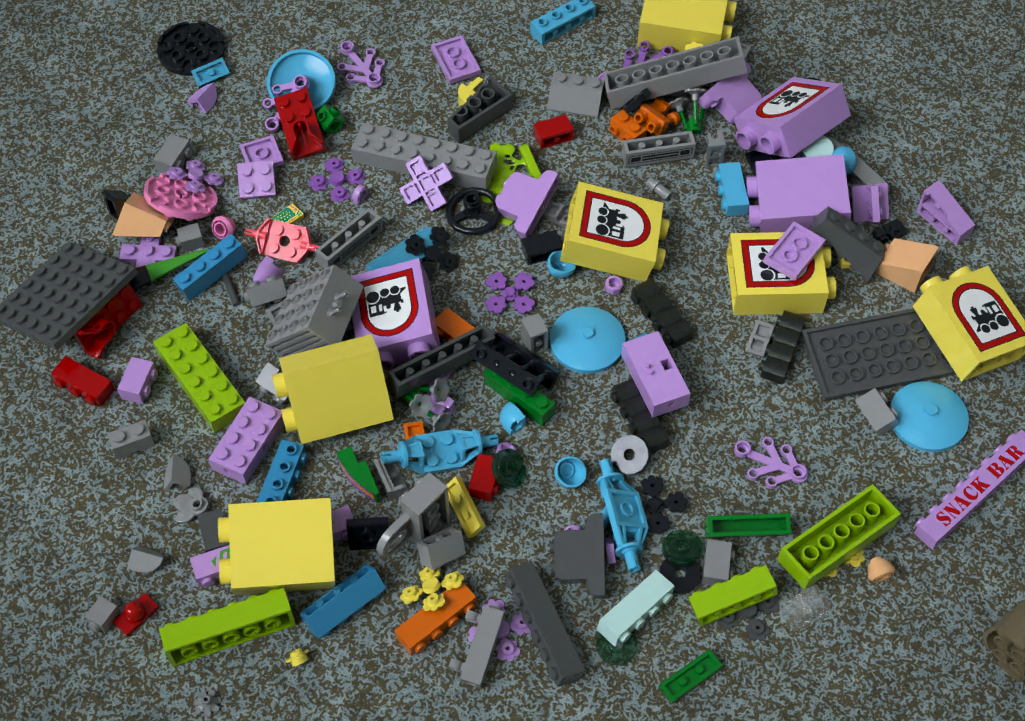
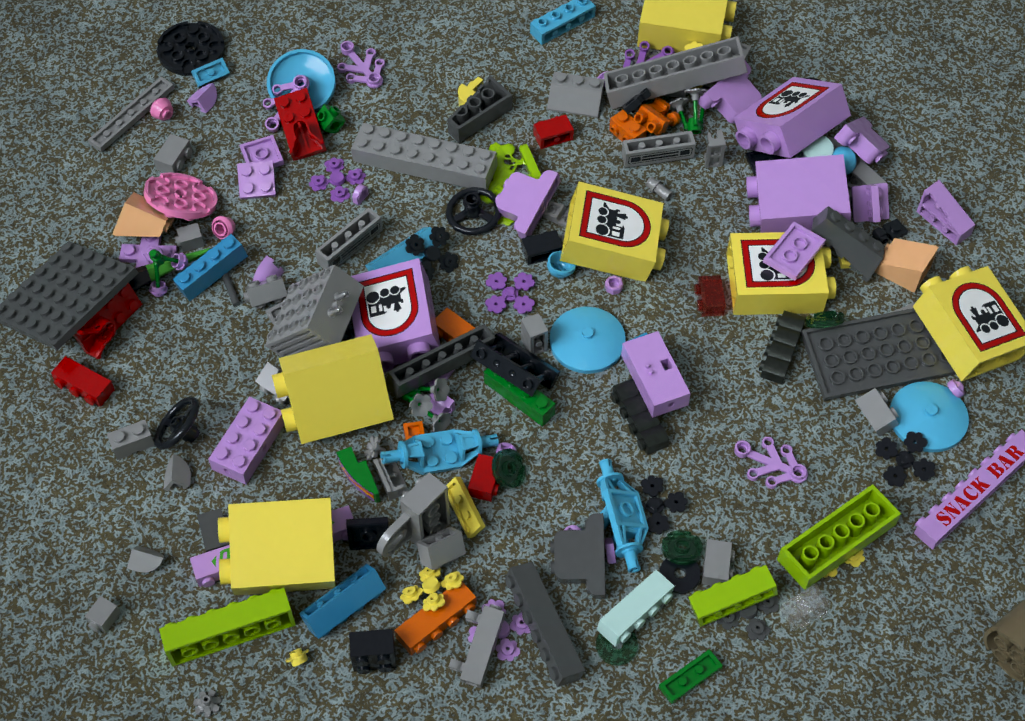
black slope [101,190,131,220] -> none
red tile [113,593,159,637] -> none
lavender brick [117,357,158,404] -> none
lime brick [153,323,245,433] -> none
lavender plant [166,160,224,194] -> none
light grey plate [173,487,209,523] -> none
coral plate [244,218,320,263] -> none
dark azure brick [257,439,308,502] -> none
tile [271,203,304,224] -> none
lavender plate [399,155,454,211] -> none
lavender plate [431,35,481,84] -> none
medium azure brick [500,402,526,435] -> none
medium azure piece [554,456,587,489] -> none
tile [610,435,650,475] -> none
pearl dark grey brick [631,278,693,349] -> none
green brick [704,513,791,539] -> none
medium azure brick [714,162,749,216] -> none
light grey slope [745,320,775,358] -> none
light nougat cone [868,556,895,583] -> none
none -> light grey plate [88,77,175,152]
none -> lavender plant [145,246,188,297]
none -> bright pink cone [150,98,173,121]
none -> black piece [154,396,200,450]
none -> black brick [349,629,397,674]
none -> light grey plant [364,436,386,461]
none -> clear red brick [694,275,726,317]
none -> clear green tile [806,311,844,328]
none -> lavender brick [834,116,889,164]
none -> black plant [875,432,935,487]
none -> lavender tile [947,379,965,398]

